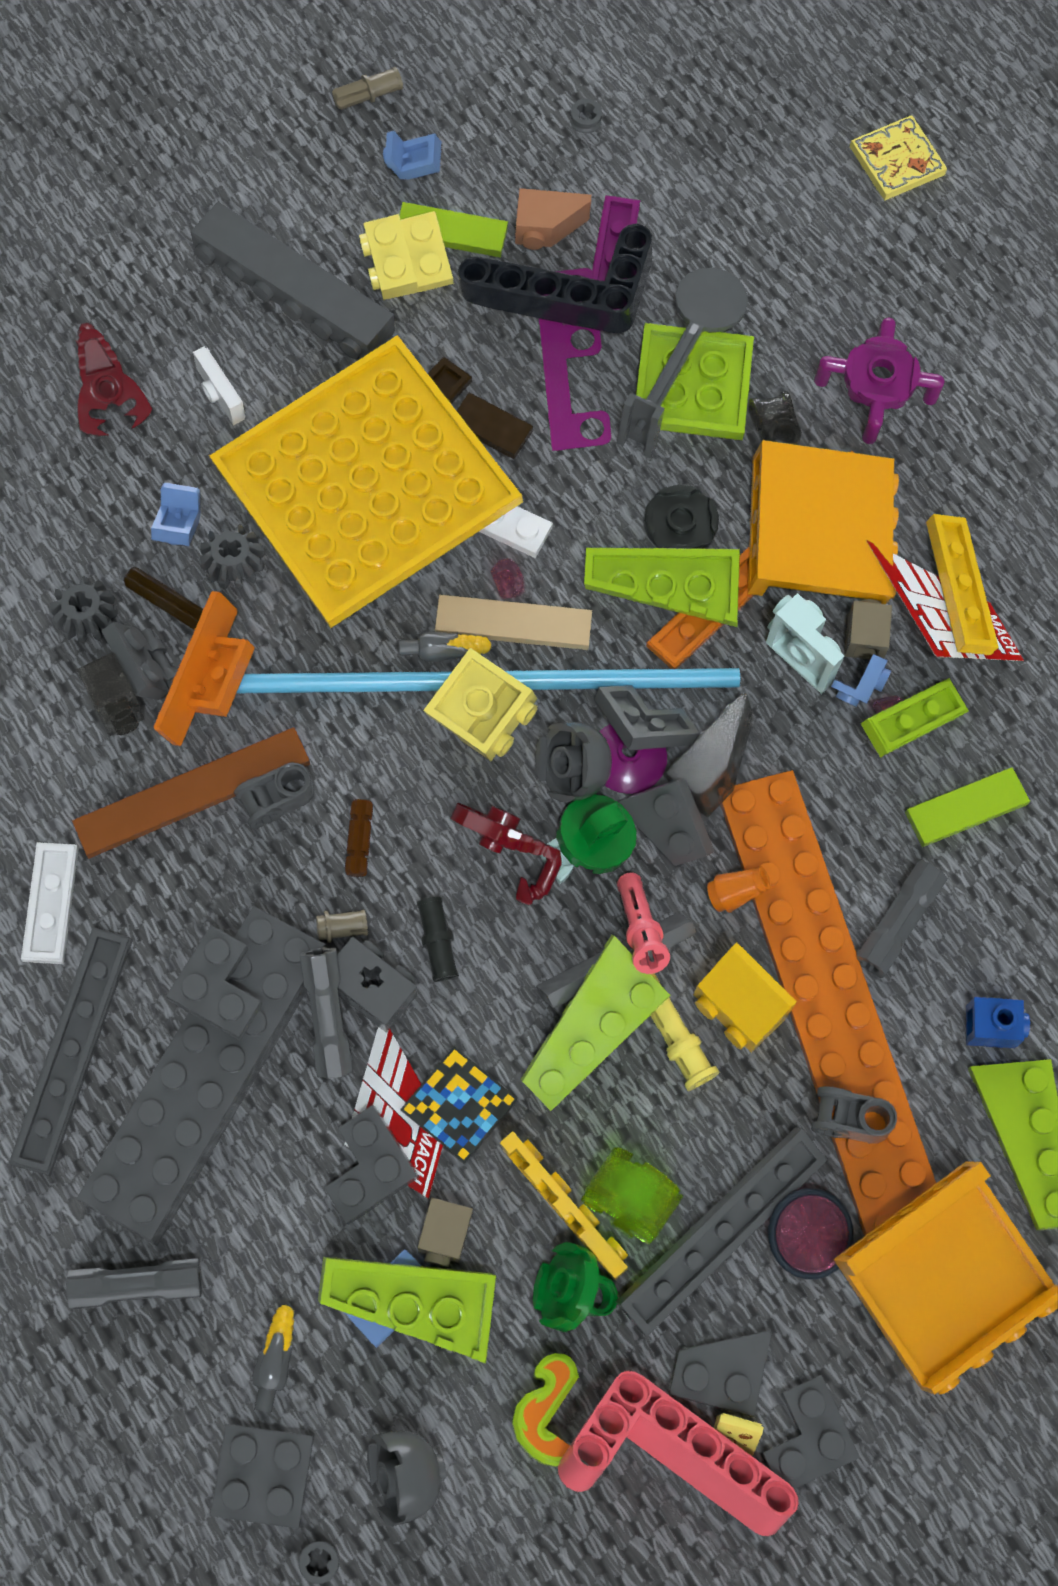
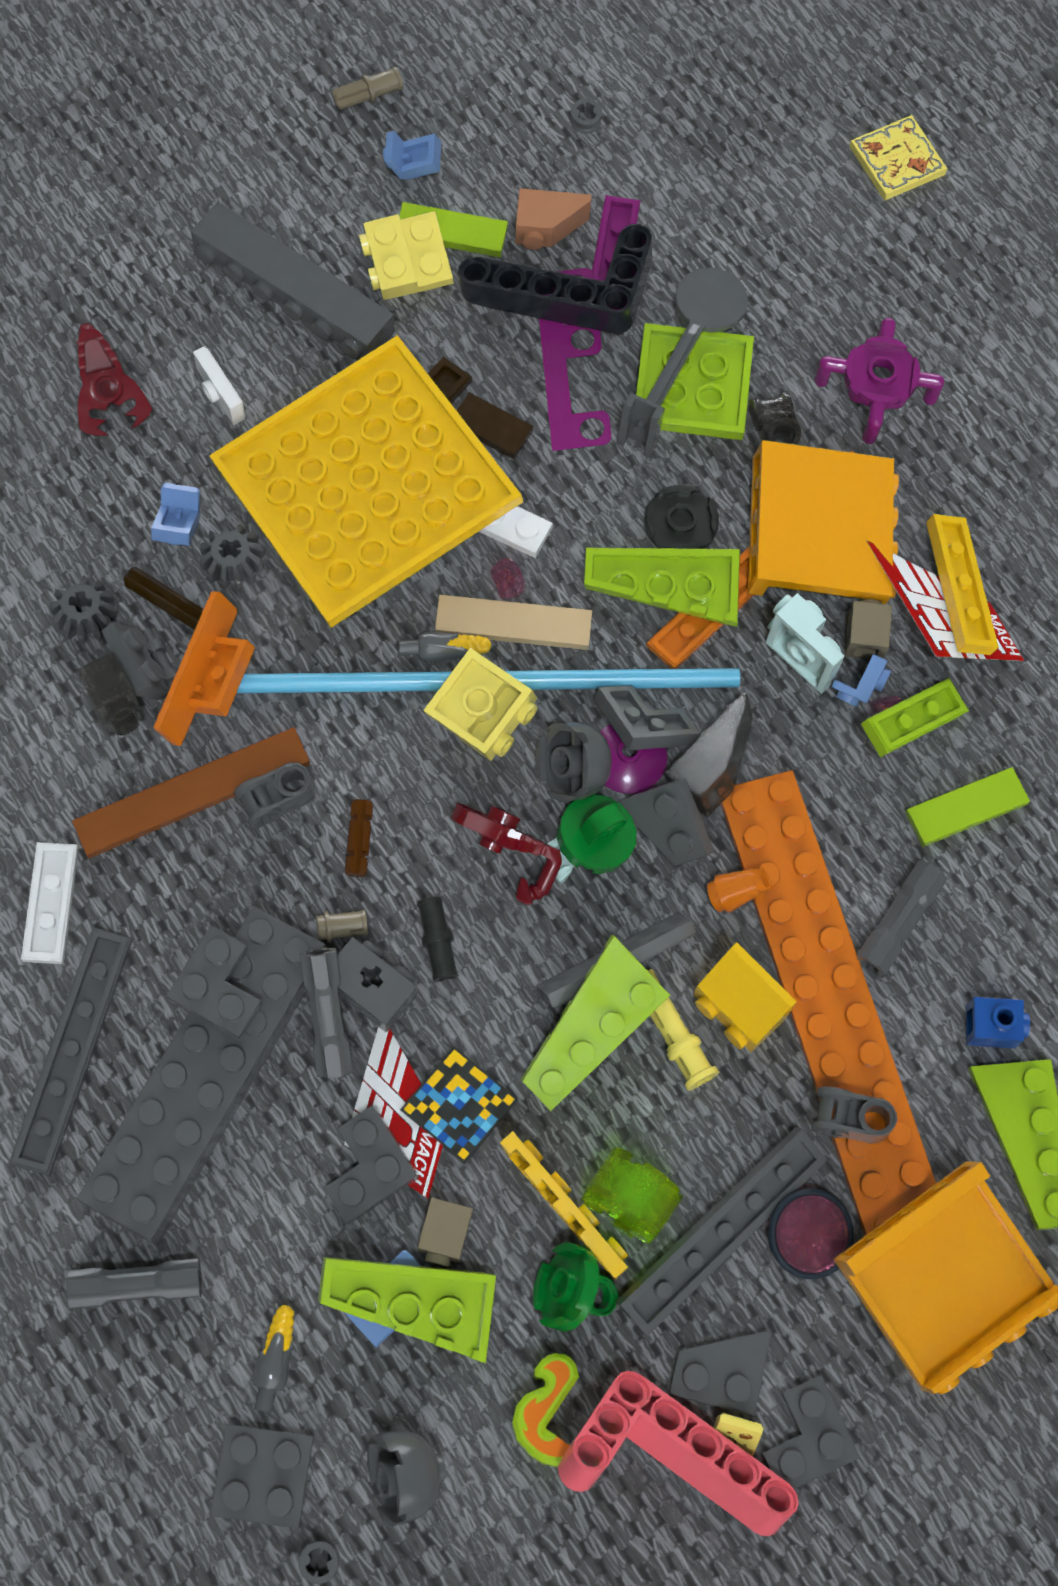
coral pin [617,873,670,974] -> none

